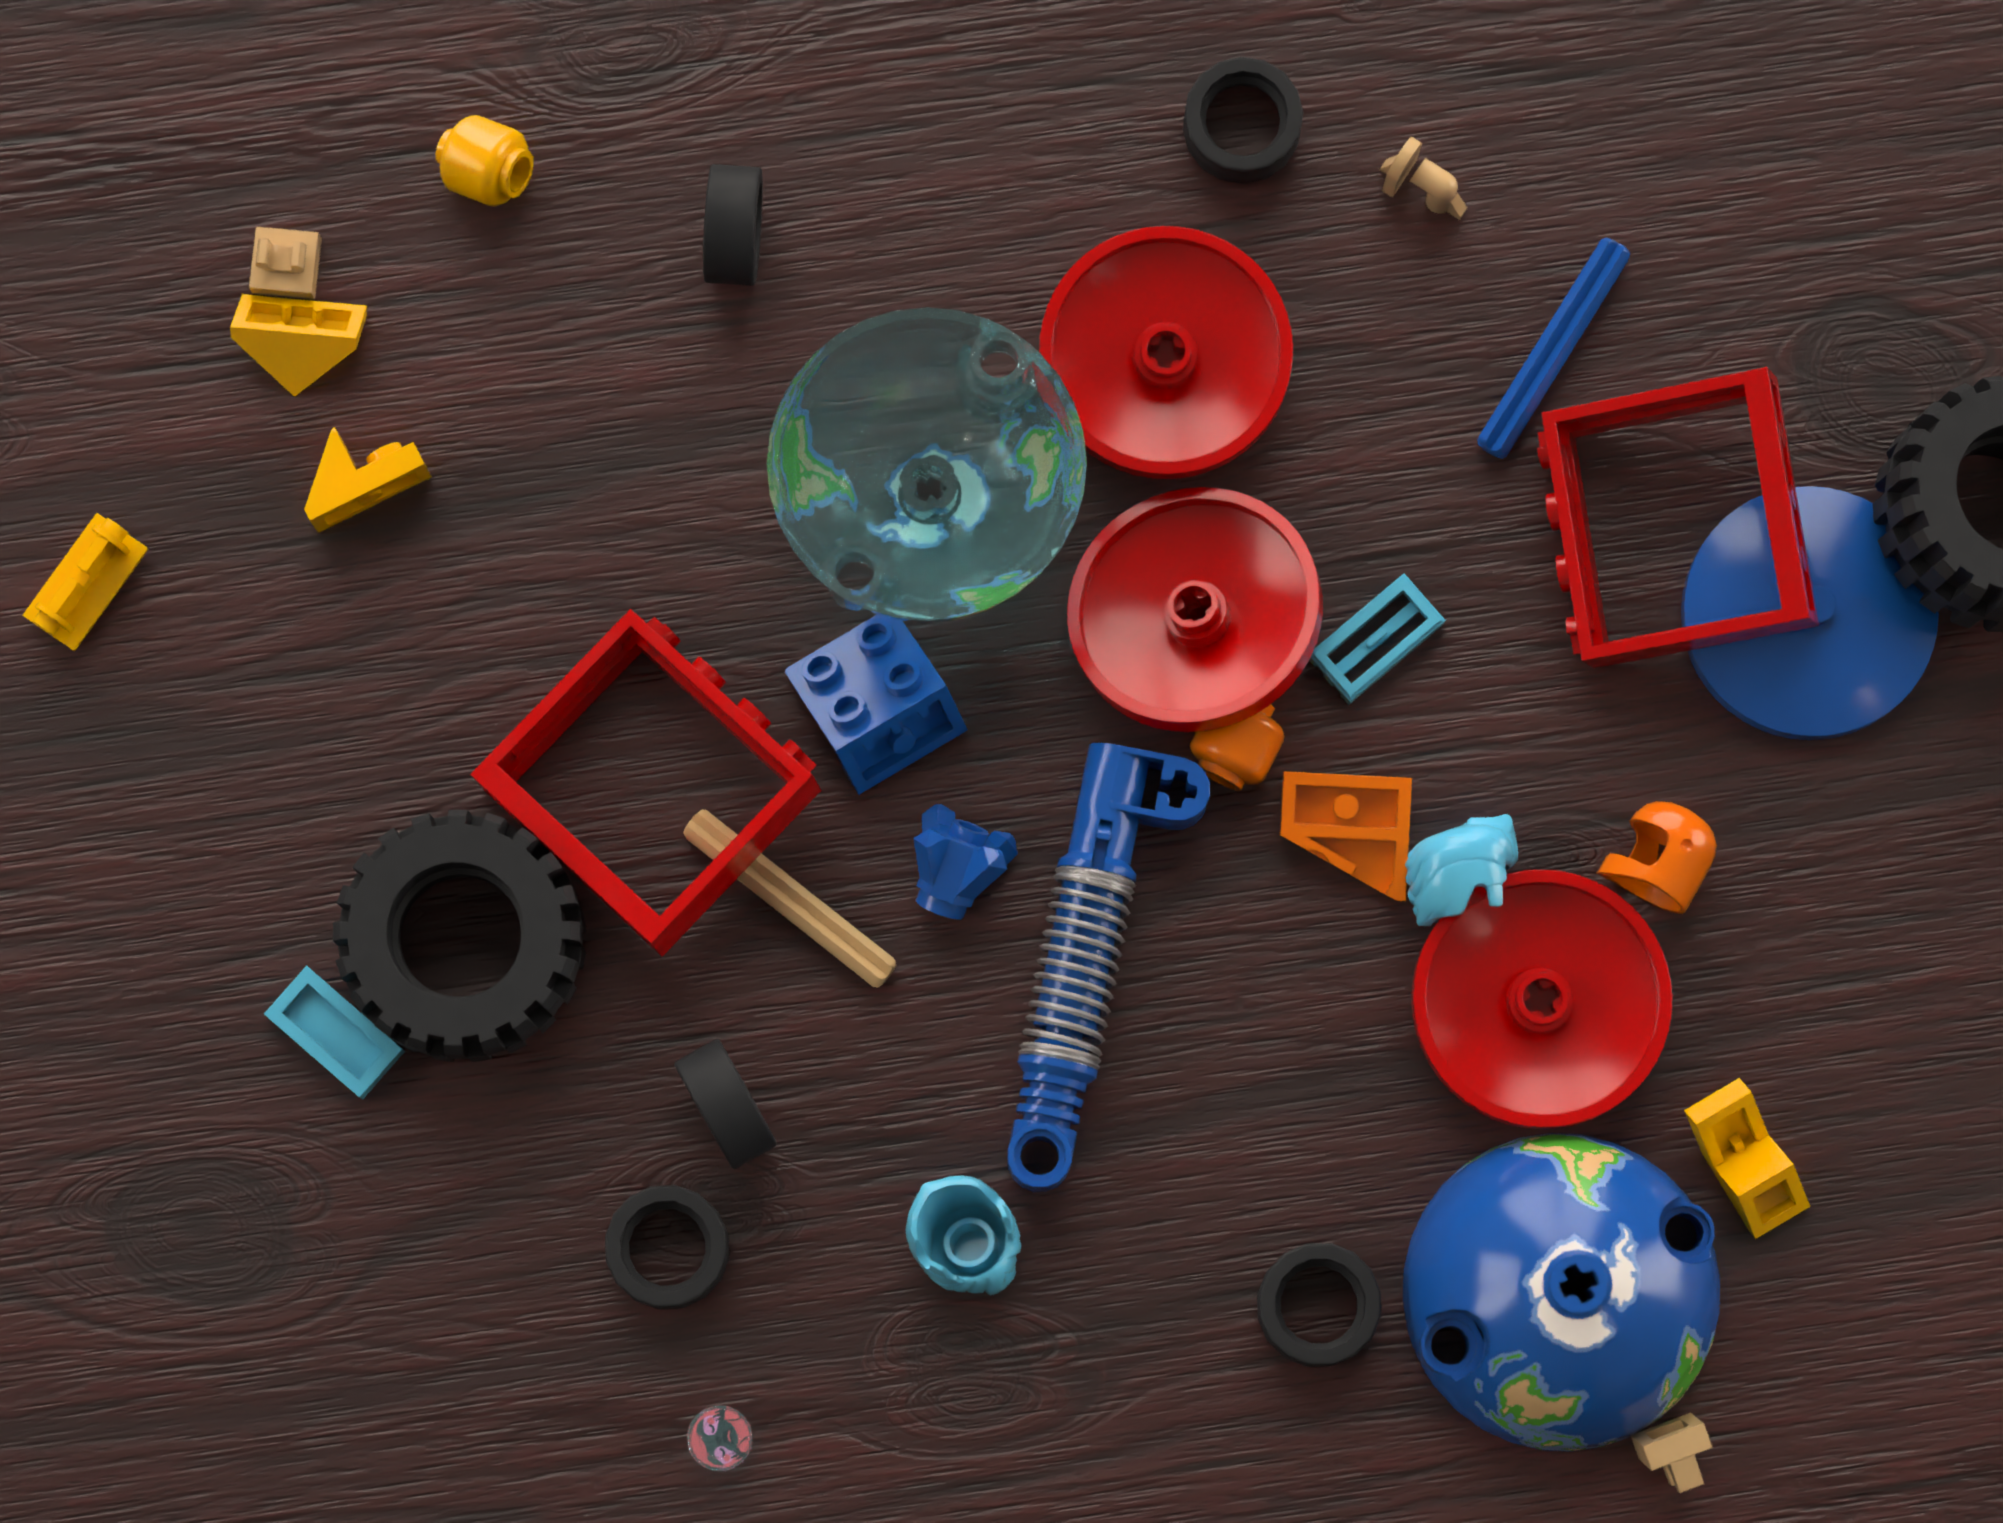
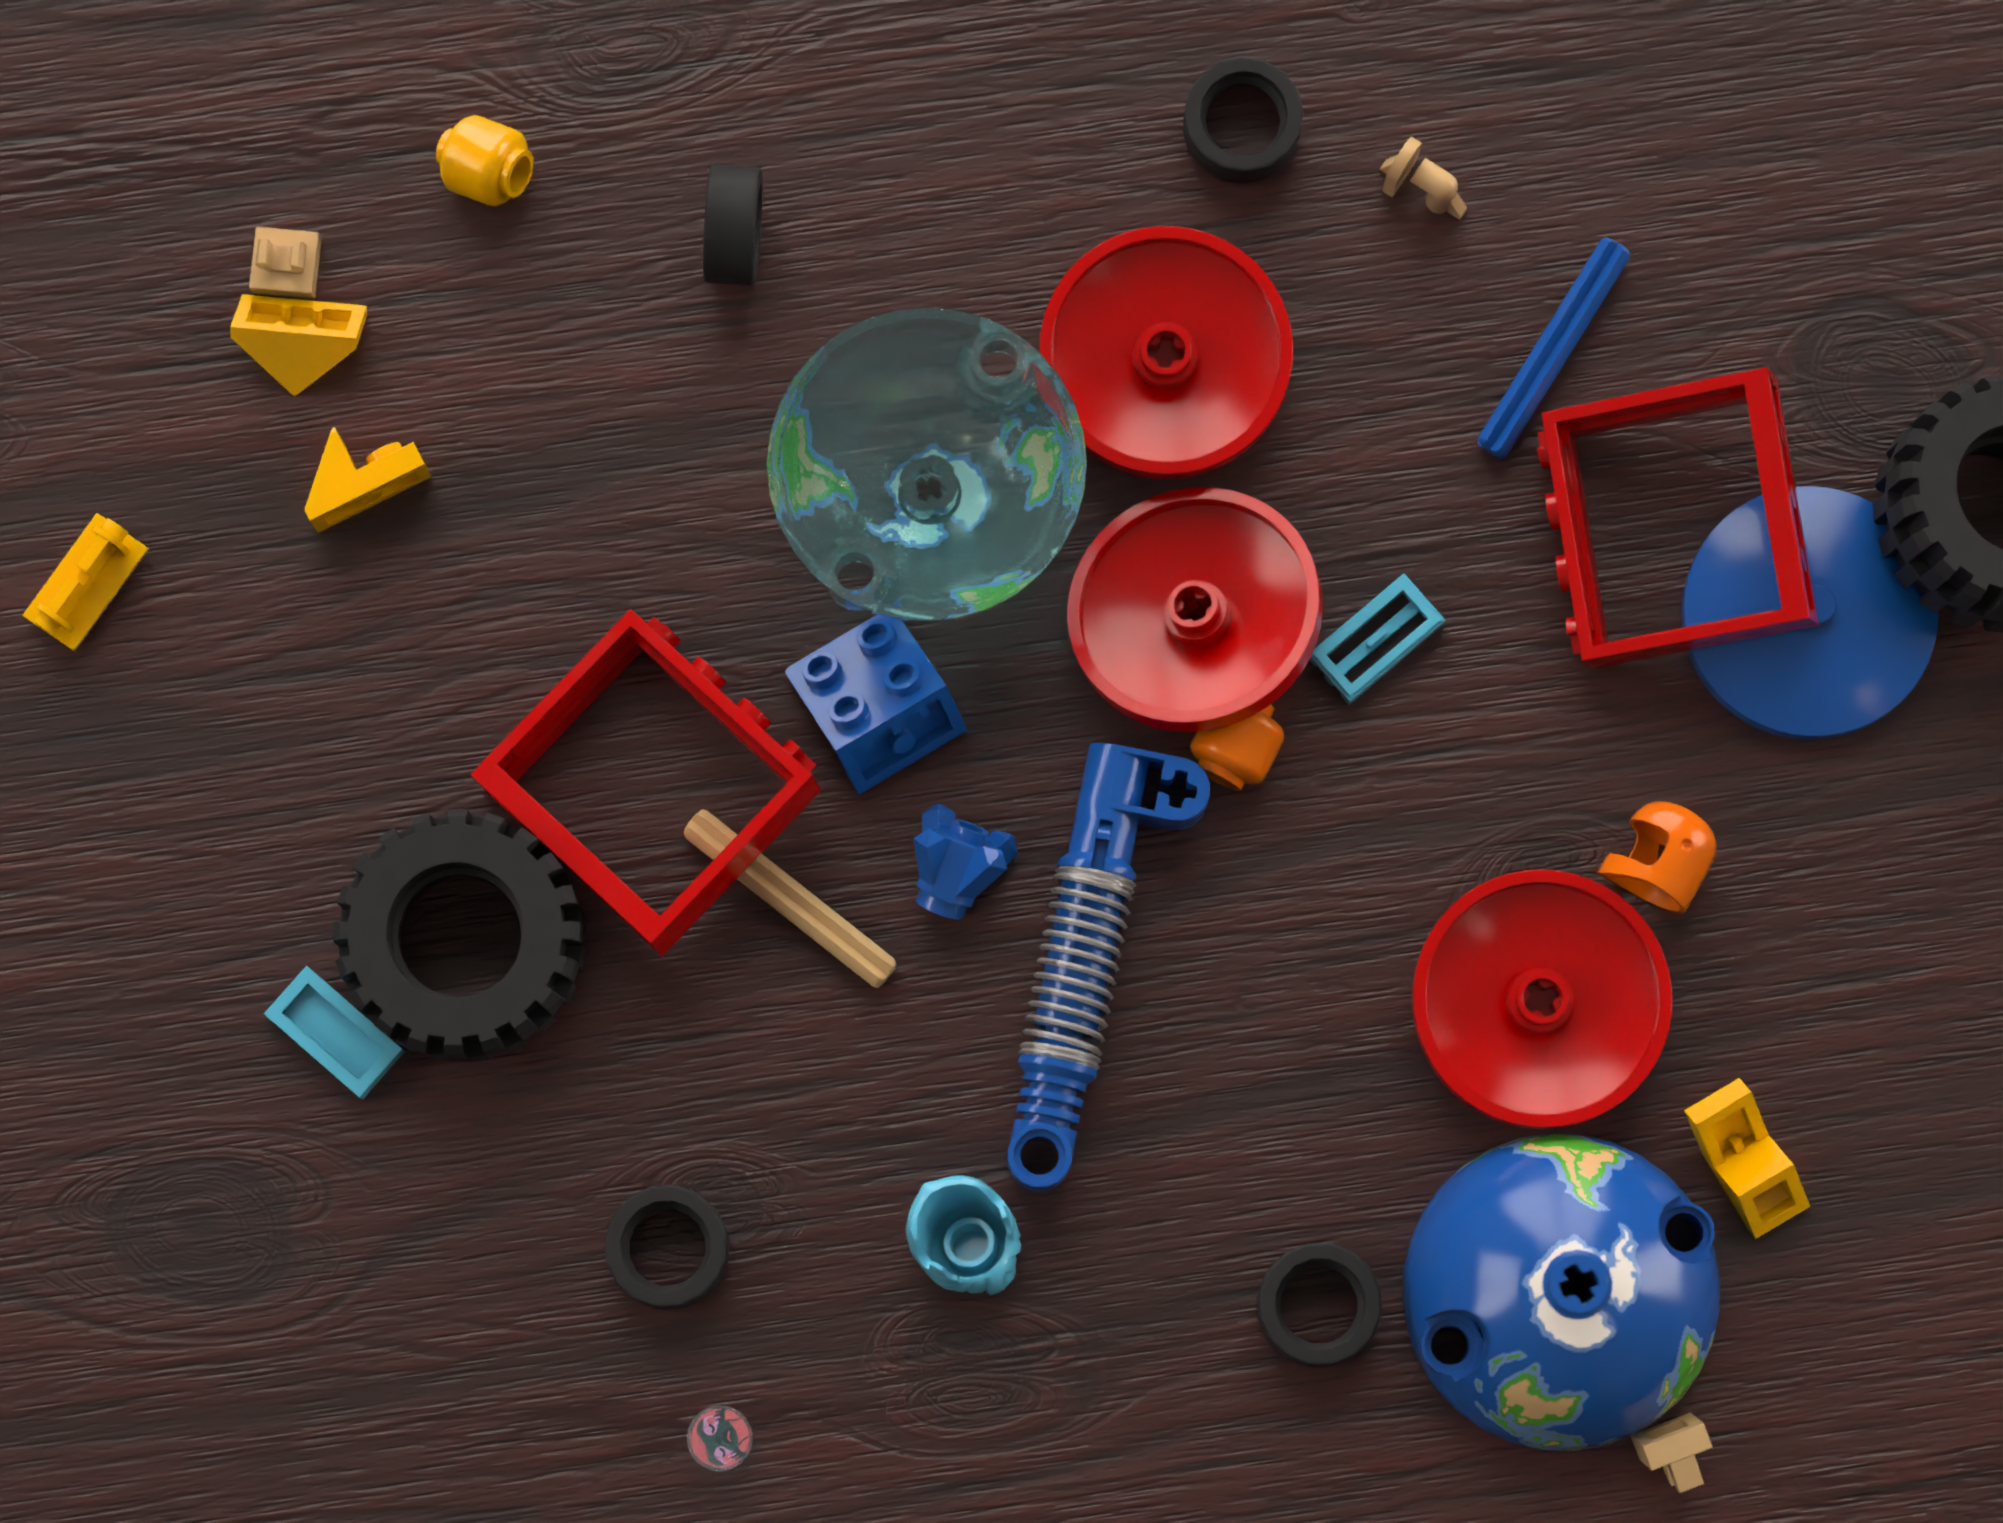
black tyre [674,1039,777,1169] -> none
orange wing [1280,771,1412,901] -> none
medium azure hair [1405,814,1518,926] -> none

